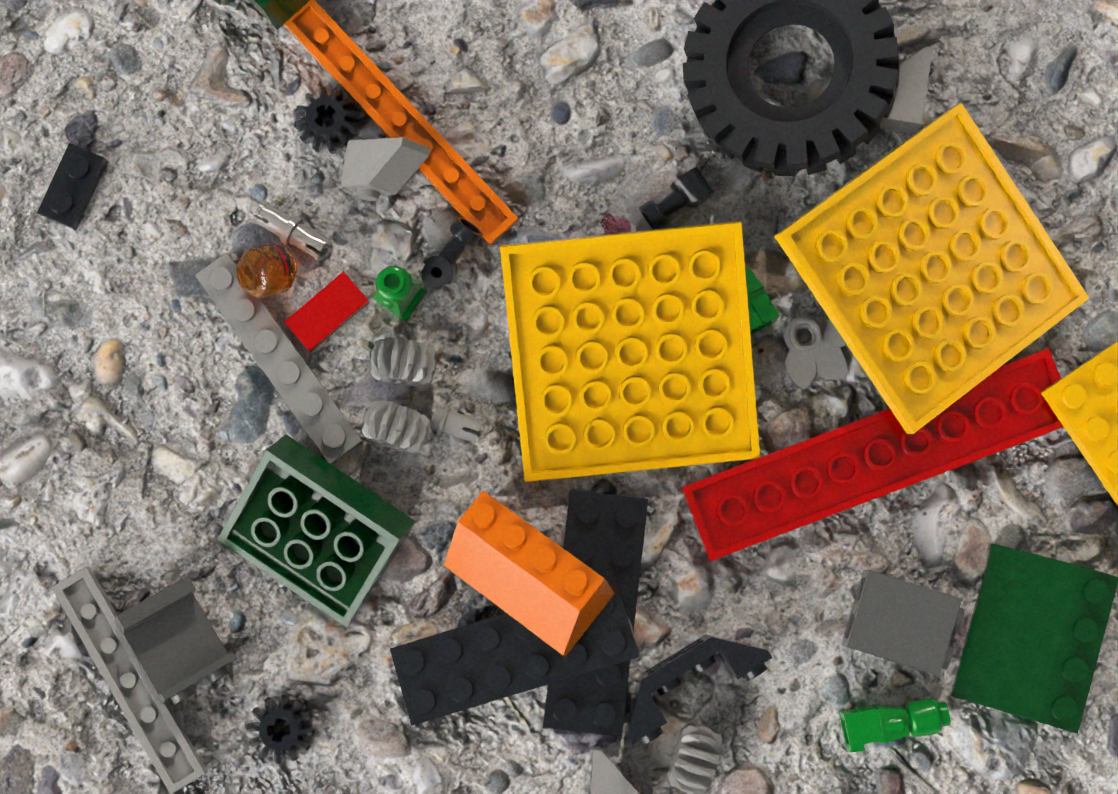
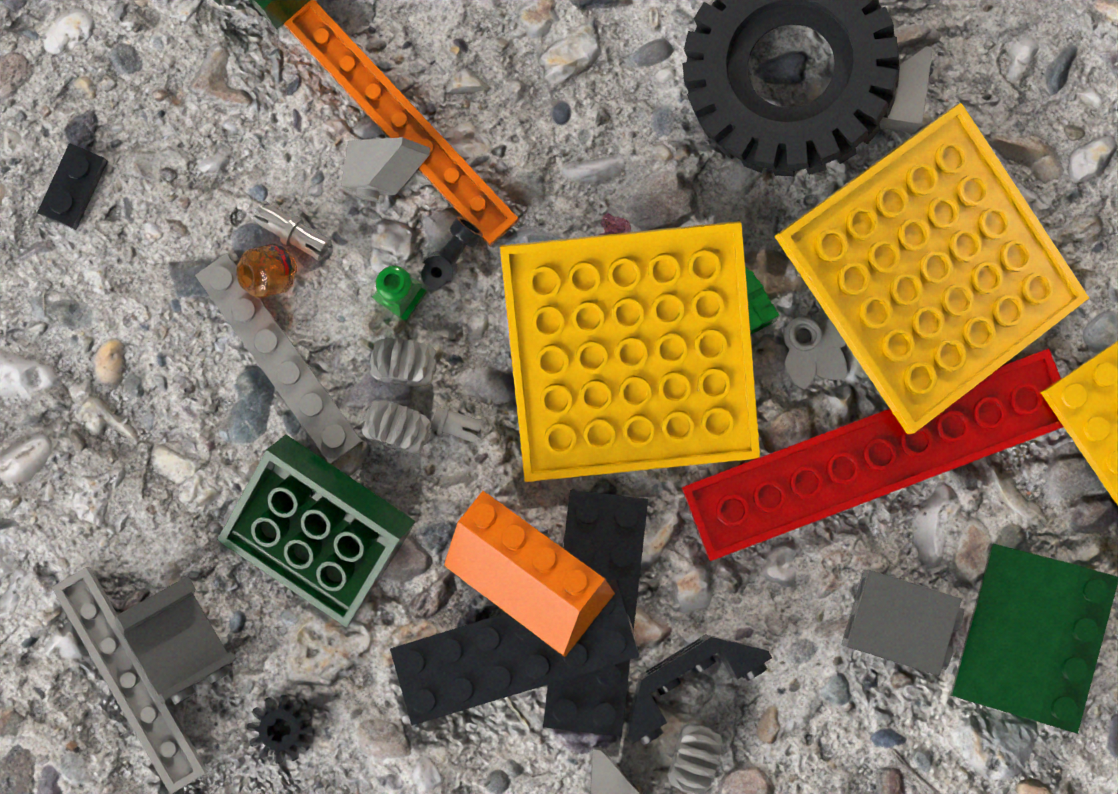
red tile [284,271,370,352] -> none
black gear [294,87,361,154] -> none
black leg [639,167,715,230] -> none
green piece [839,698,951,753] -> none

